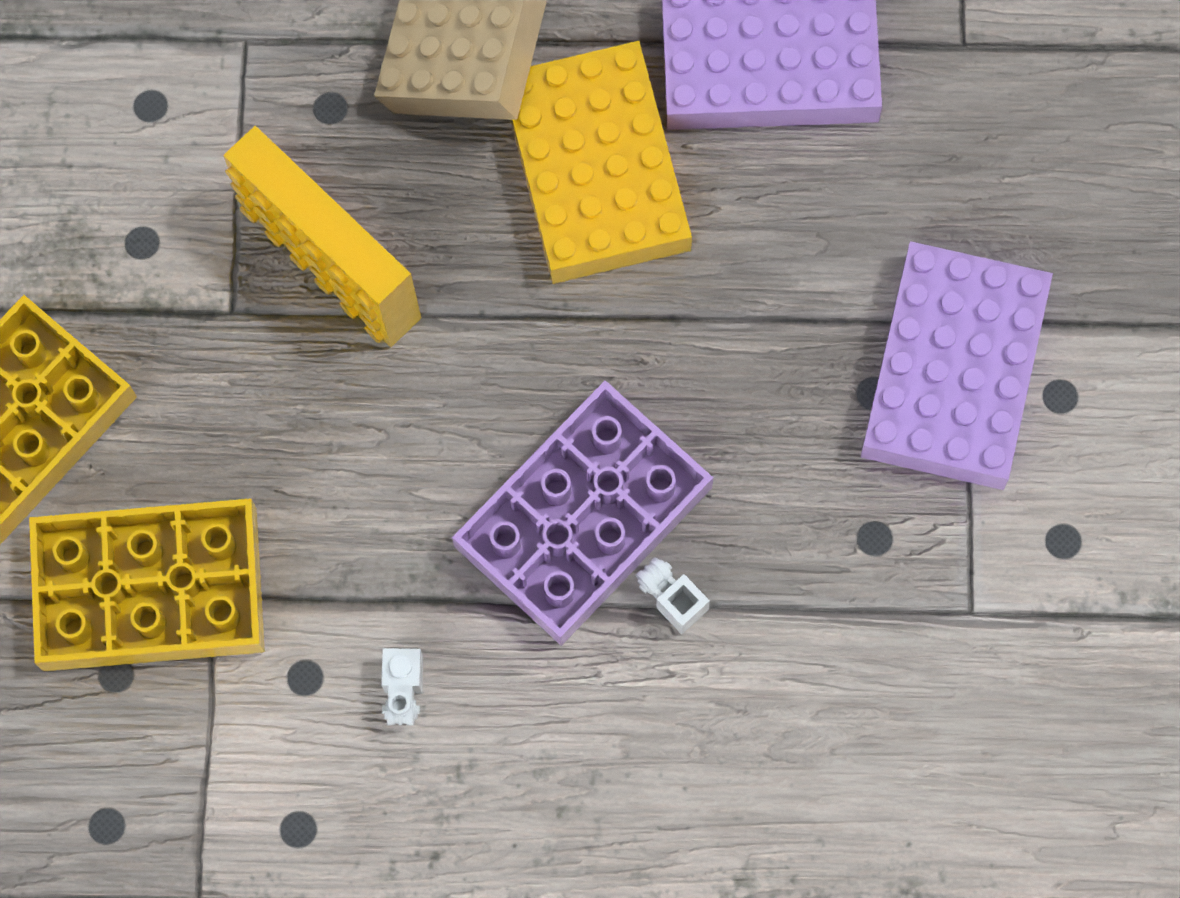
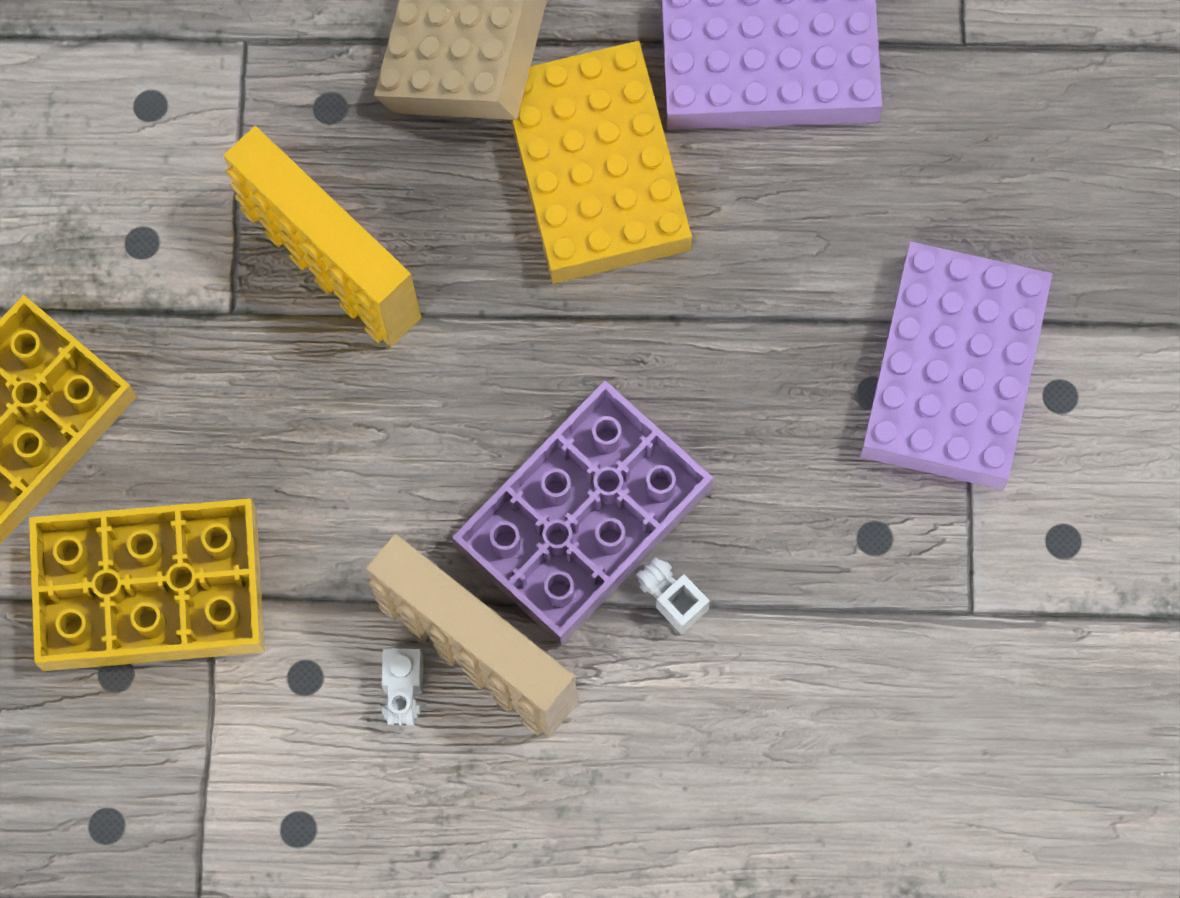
none -> tan brick [366,533,578,737]

